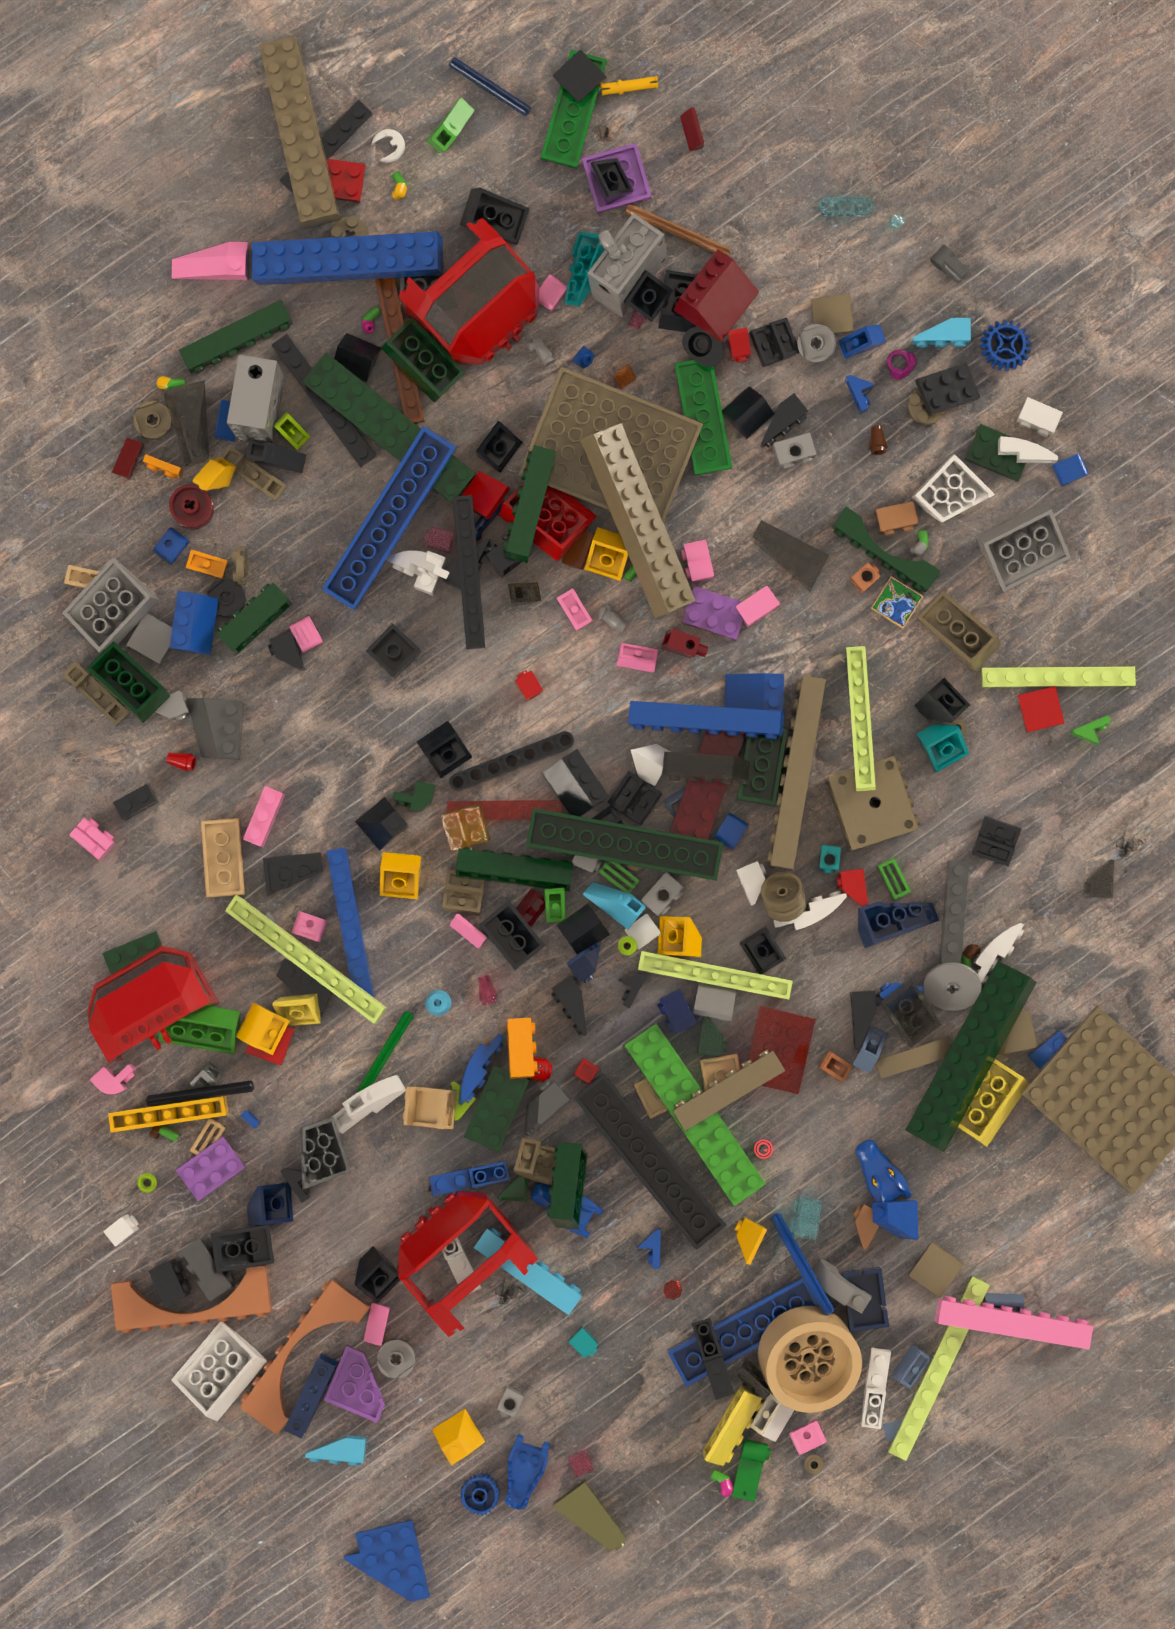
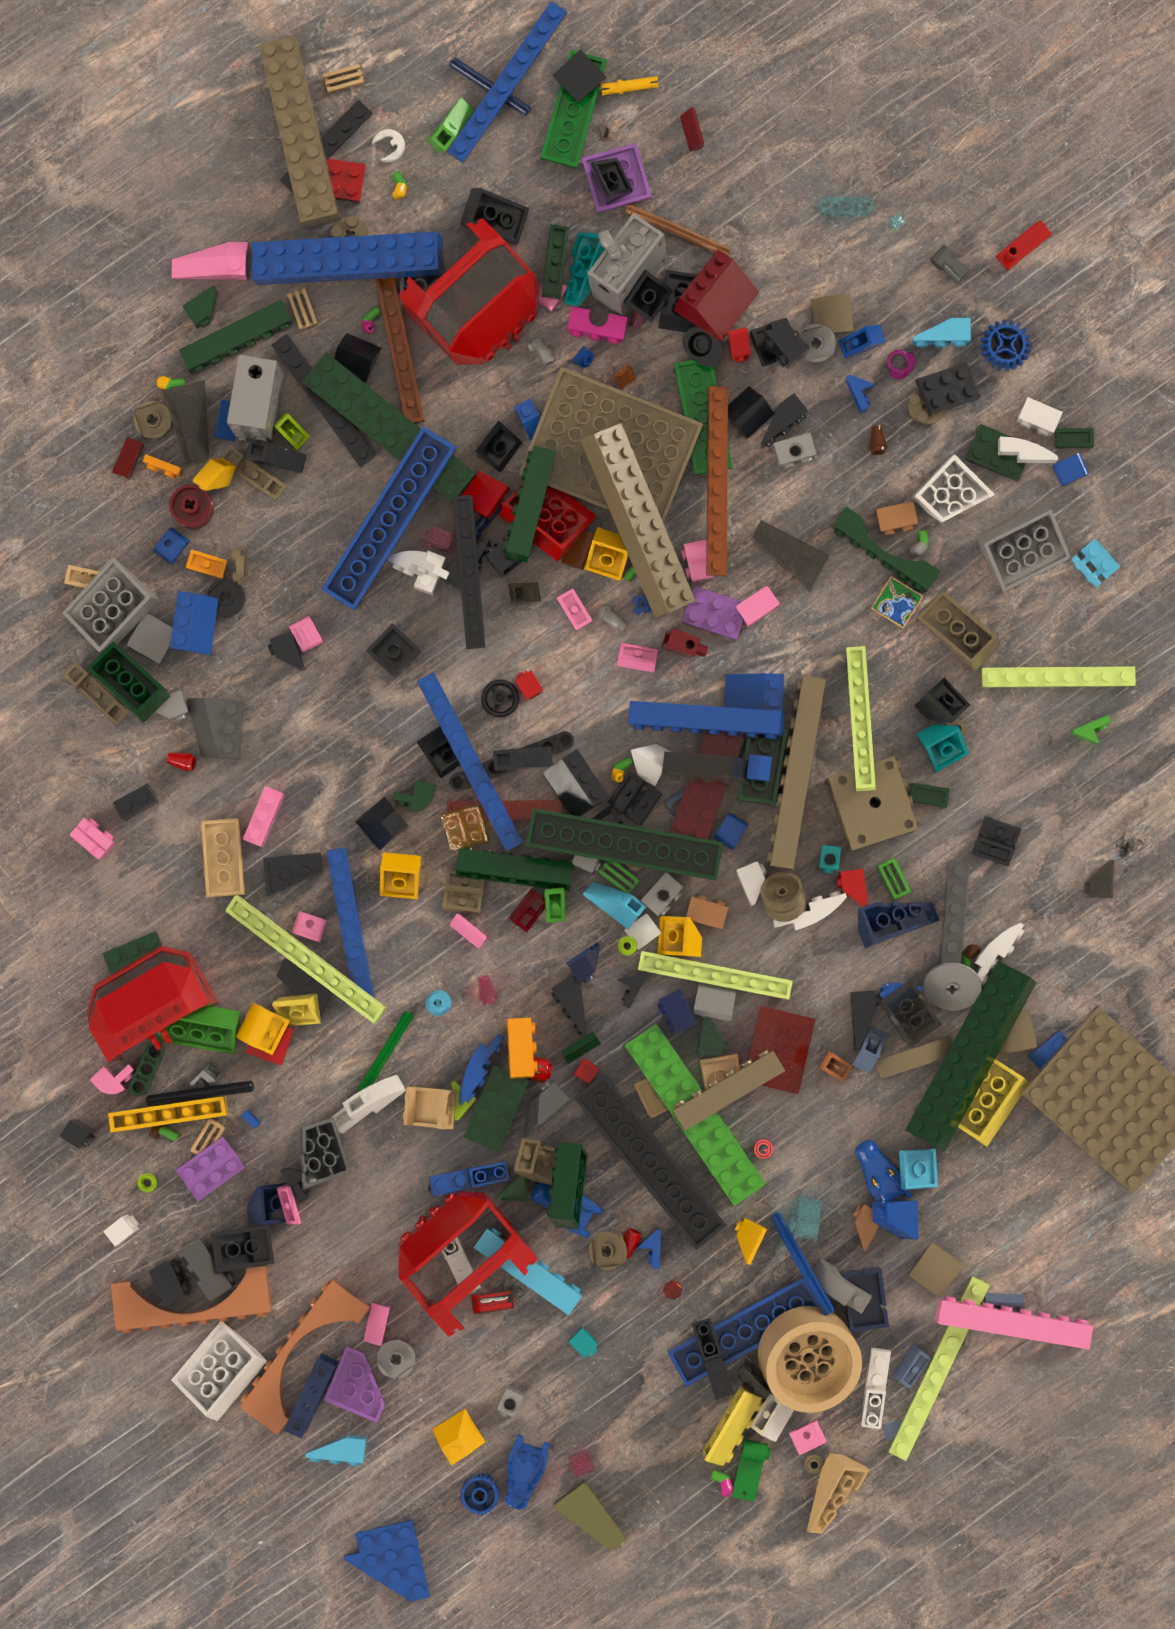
dark green brick [216,583,292,656] -> none
black slope [354,1246,400,1303] -> none
dark green brick [381,317,465,403] -> none
black slope [479,901,545,970] -> none
black slope [556,903,610,955] -> none
black slope [740,926,786,974] -> none
nougat brick [850,563,881,594] -> none
red tile [1017,686,1065,733] -> none
none -> black brick [59,1119,96,1149]
none -> dark green beam [130,1043,166,1096]
none -> dark green slope [182,285,218,329]
none -> bright pink slope [277,1184,301,1225]
none -> tan tile [287,288,318,331]
none -> tan tile [323,64,365,94]
none -> blue plate [417,672,523,851]
none -> blue plate [448,1,567,164]
none -> slope [471,1289,514,1314]
none -> black piece [481,679,519,717]
none -> black slope [493,747,553,772]
none -> blue slope [514,398,541,441]
none -> dark green tile [541,224,569,299]
none -> dark green tile [561,1032,601,1064]
none -> dark pink arch [567,306,628,345]
none -> dark tan plate [589,1231,627,1271]
none -> arm [611,756,633,783]
none -> red cone [623,1228,642,1258]
none -> blue plate [632,595,652,615]
none -> medium nougat brick [686,894,729,930]
none -> dark orange plate [706,386,728,577]
none -> blue piece [747,754,772,781]
none -> black brick [763,319,809,369]
none -> tan wedge [807,1453,870,1534]
none -> medium azure plate [899,1148,938,1190]
none -> dark green tile [909,783,950,808]
none -> red piece [996,220,1052,271]
none -> dark green tile [1054,428,1094,449]
none -> medium azure plate [1071,538,1120,588]

